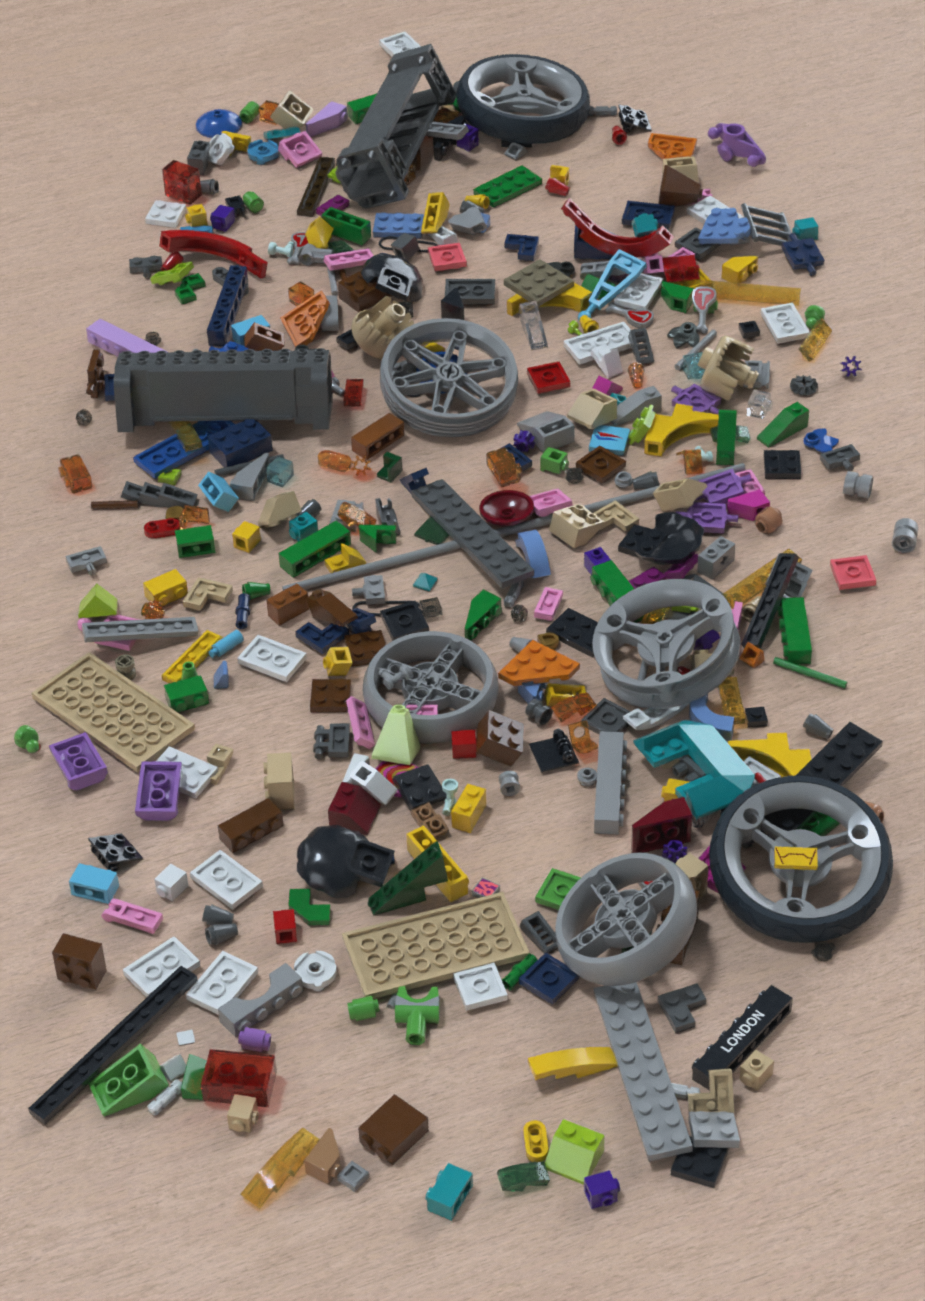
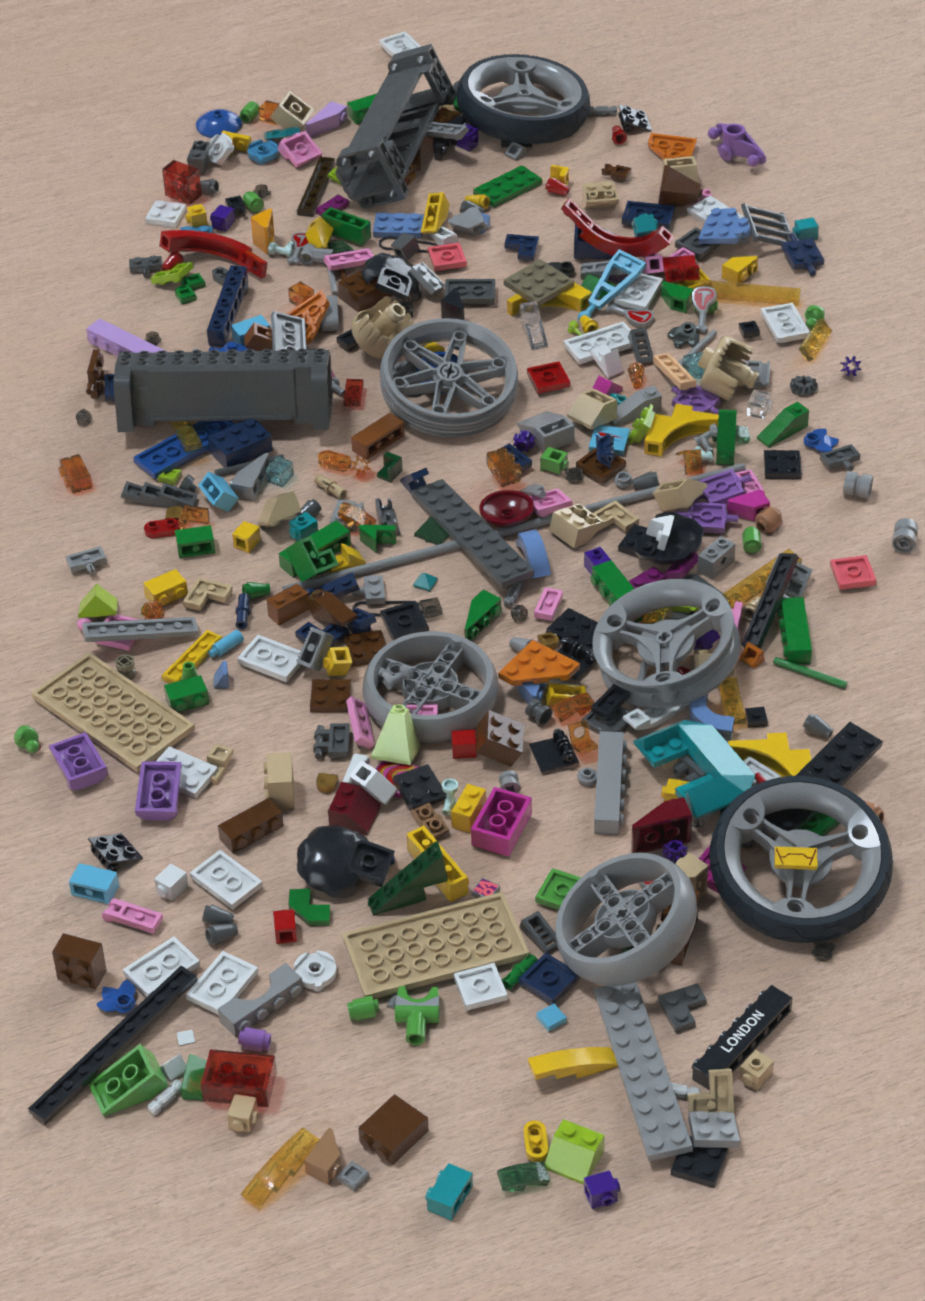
reddish brown piece [91,501,138,509] -> none
none -> blue plate [97,980,136,1013]
none -> dark grey tile [179,474,197,493]
none -> light orange slope [251,208,275,254]
none -> clear smoke plate [252,184,271,199]
none -> light grey tile [271,311,306,351]
none -> green brick [285,536,339,582]
none -> light grey brick [296,627,334,671]
none -> dark blue plate [306,572,360,598]
none -> tan pin [314,474,348,500]
none -> pearl gold tile [316,773,338,793]
none -> light grey plate [409,262,445,295]
none -> dark pink brick [471,787,532,857]
none -> light grey piece [520,484,546,498]
none -> medium azure tile [536,1004,567,1032]
none -> black hinge [557,638,596,680]
none -> tan slope [582,181,618,209]
none -> black plate [591,684,630,720]
none -> dark blue hinge [596,433,615,469]
none -> reddish brown plate [602,164,631,182]
none -> white slope [646,515,674,551]
none -> light nougat plate [653,353,696,390]
none -> light grey piece [694,423,718,453]
none -> bright green brick [742,526,762,554]

